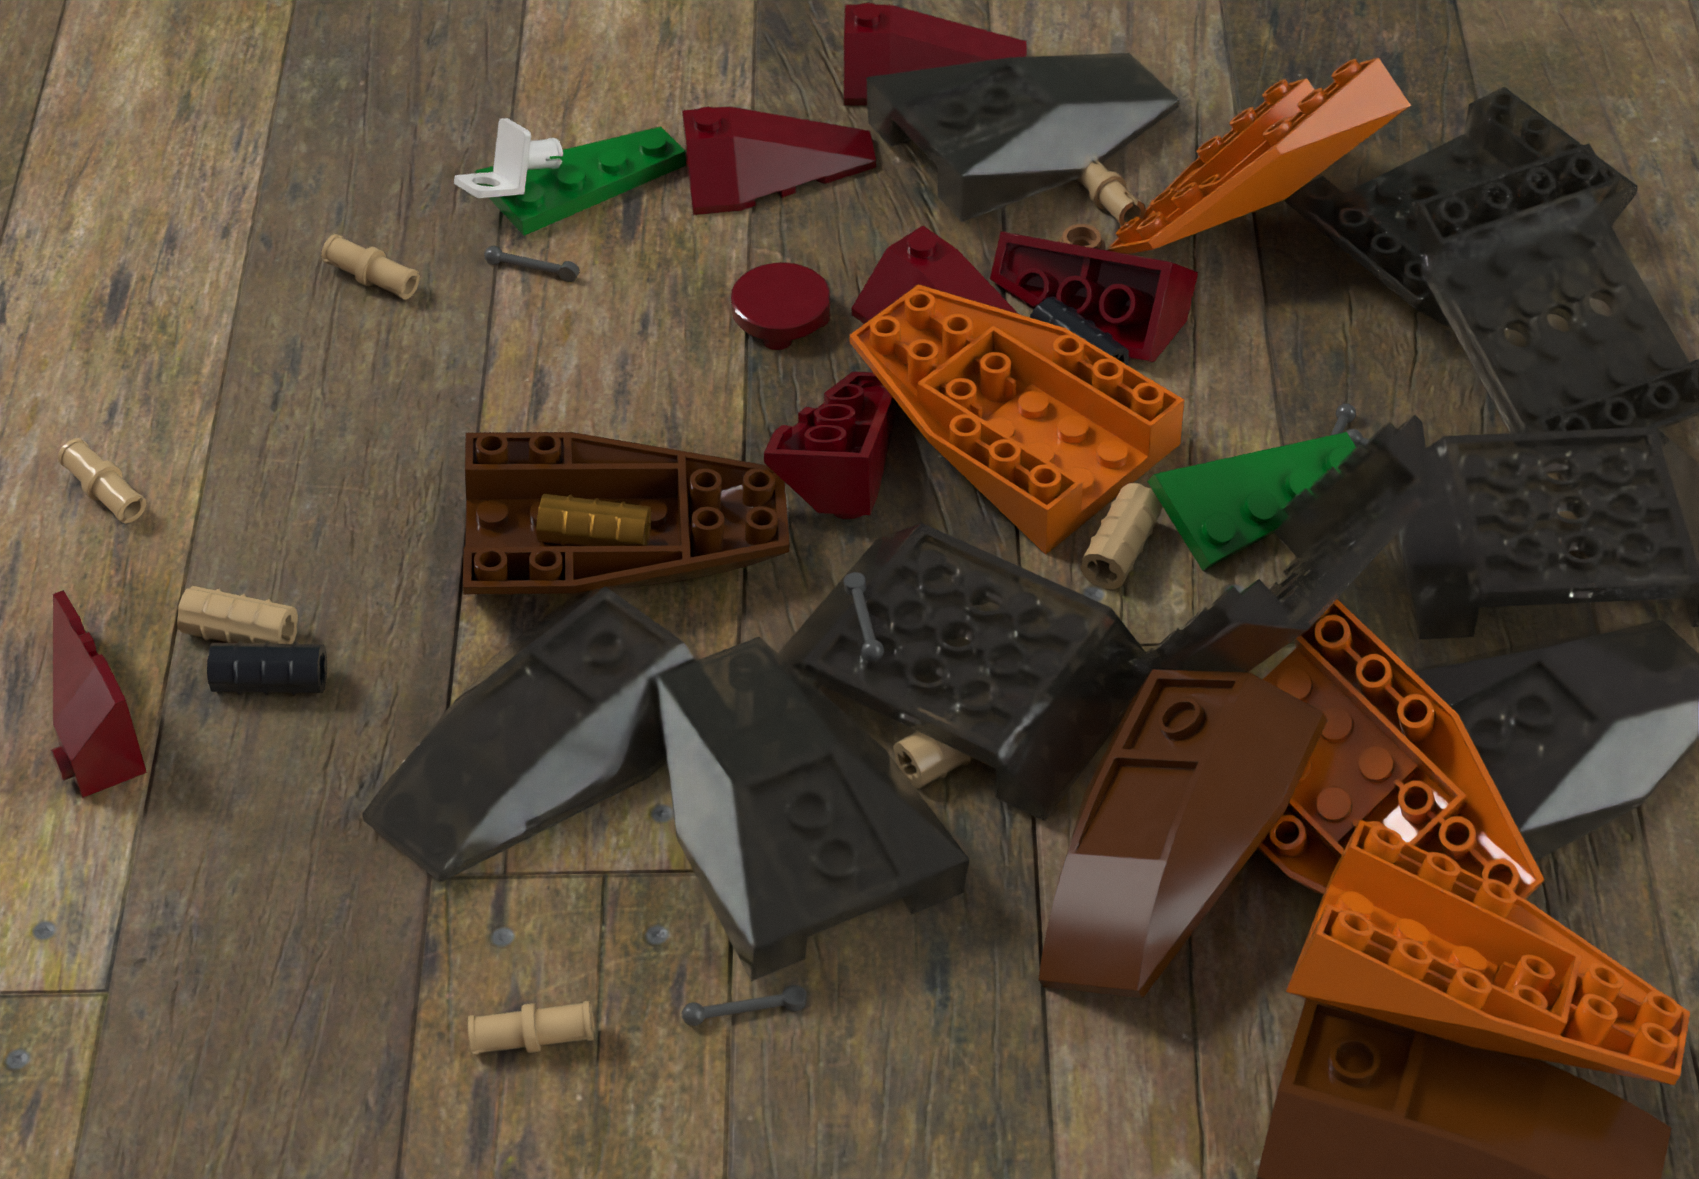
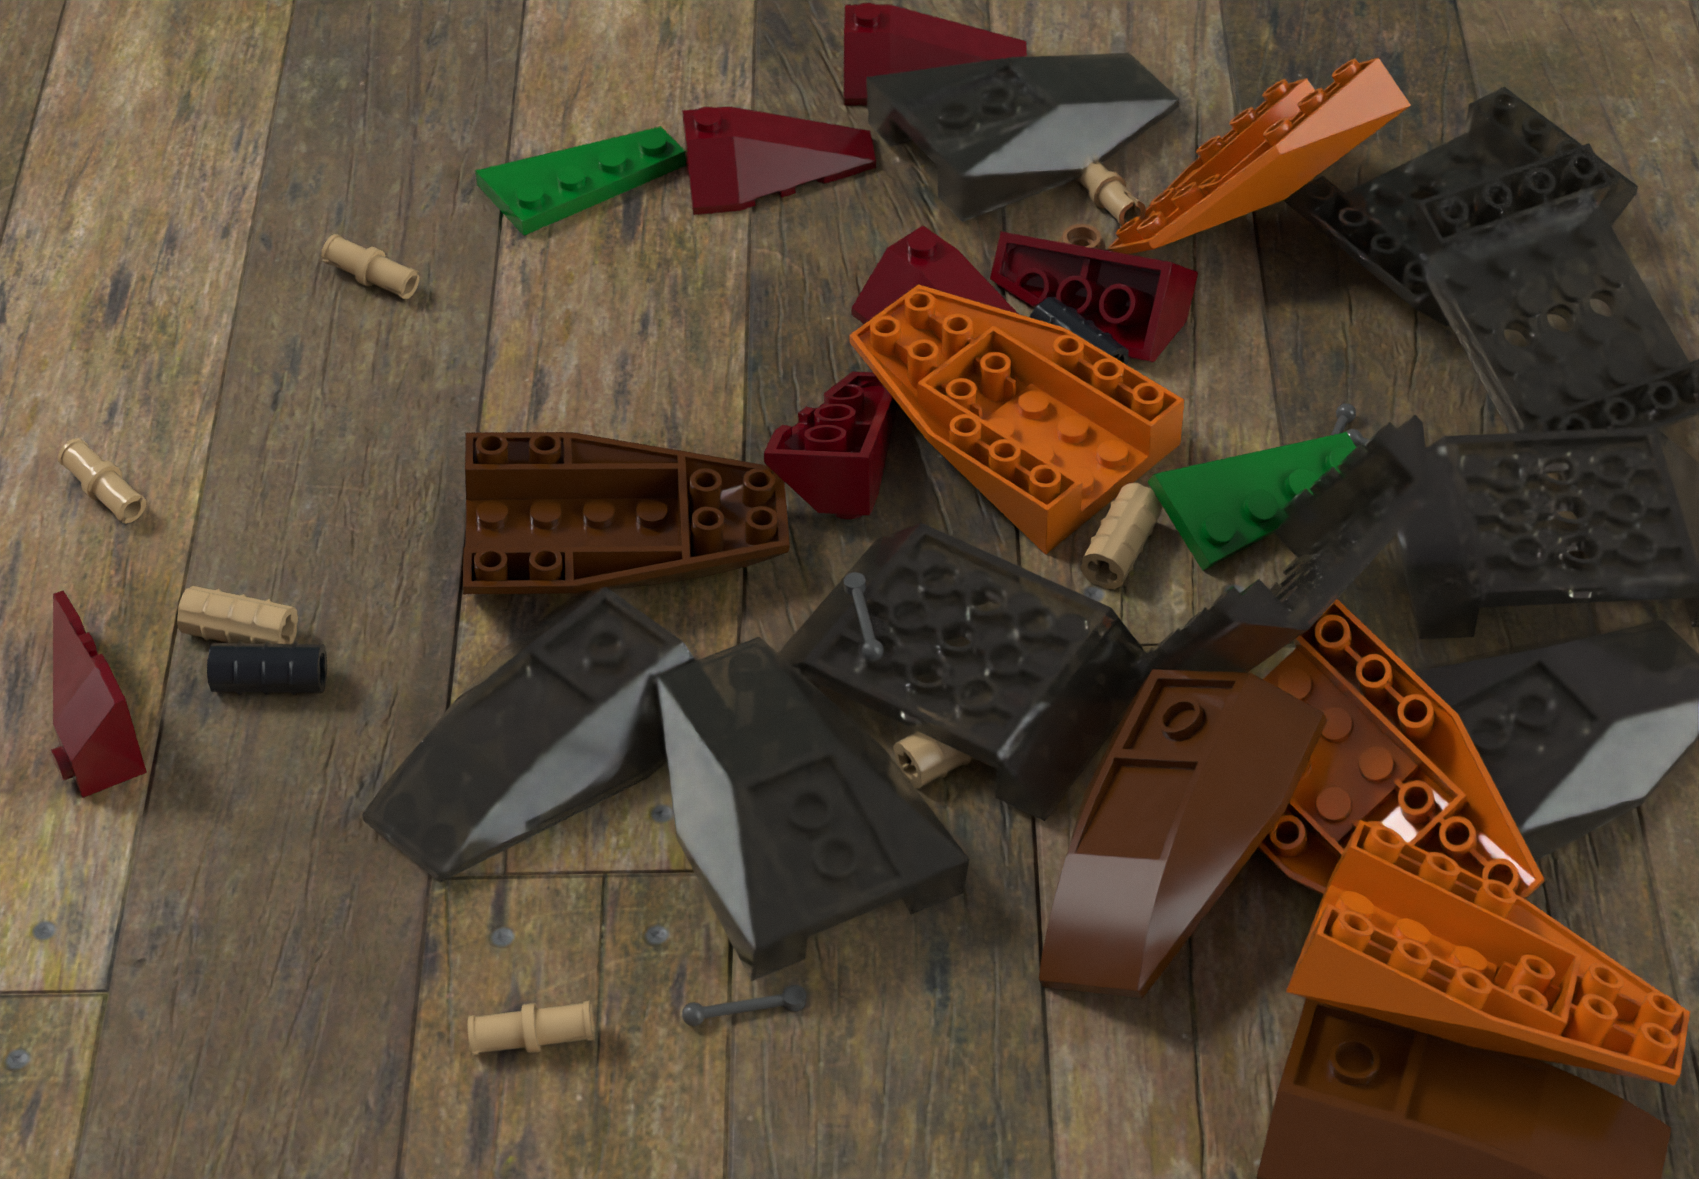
white bracket [454,118,563,198] -> none
dark grey hinge [484,246,580,282] -> none
pearl gold axle [536,494,651,546] -> none
dark red tile [731,262,830,350] -> none

